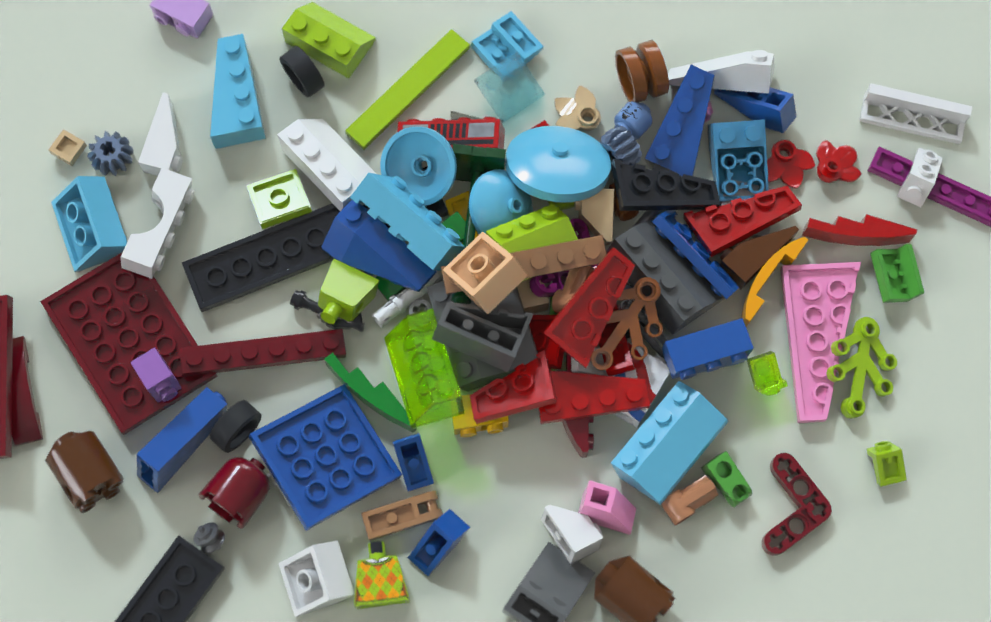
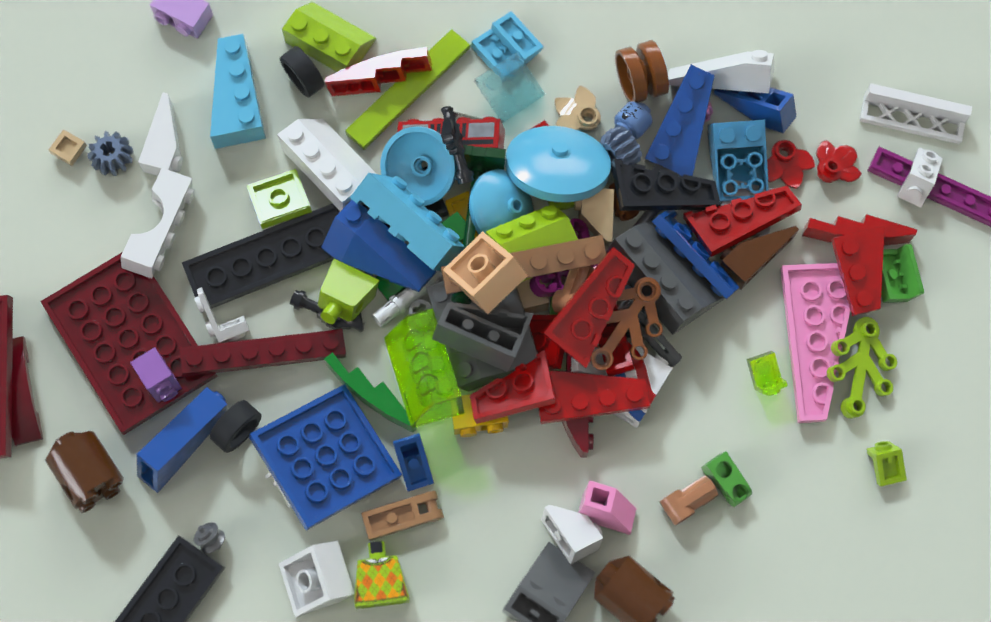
medium azure slope [51,176,127,272] -> none
dark red cylinder [198,457,270,529] -> none
blue slope [408,509,470,576] -> none
medium azure slope [611,381,728,505] -> none
blue wedge [661,318,754,380] -> none
light orange slope [741,237,809,327] -> none
dark red beam [762,453,832,556] -> none
none -> white bracket [194,287,249,343]
none -> red slope [325,47,432,96]
none -> black piece [441,106,475,185]
none -> red wing [831,226,885,316]

